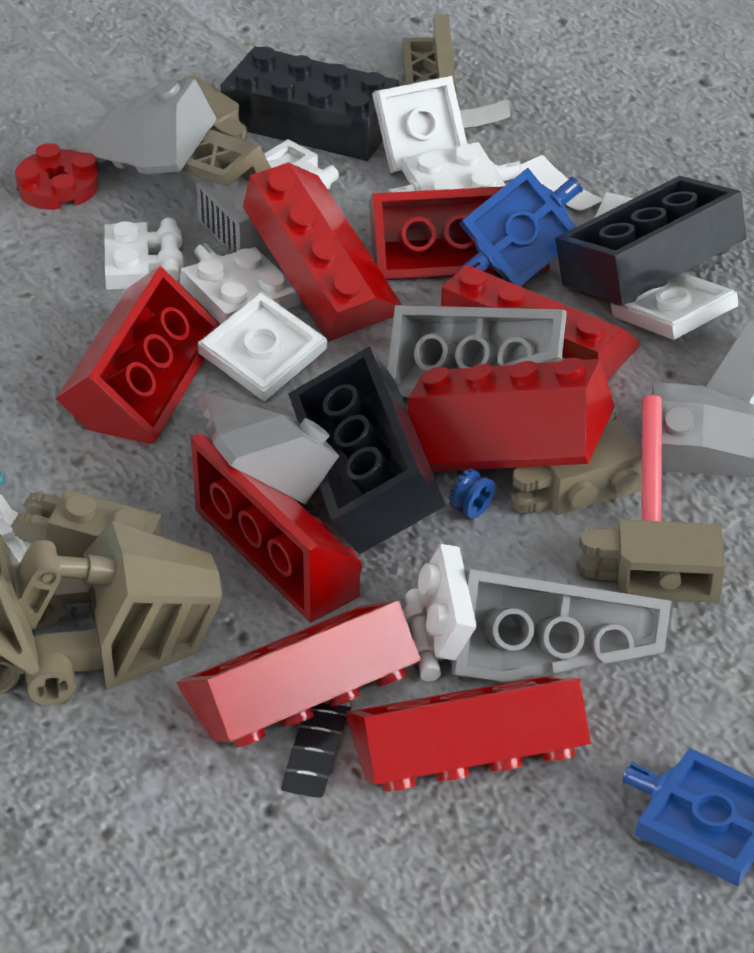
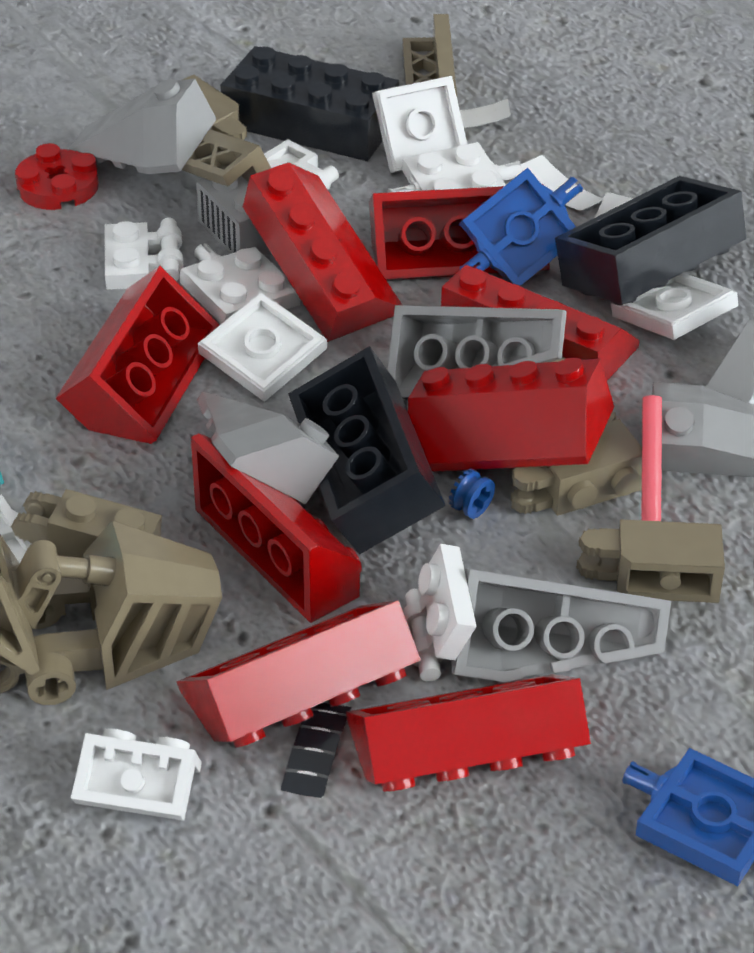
none -> white bracket [71,729,202,821]

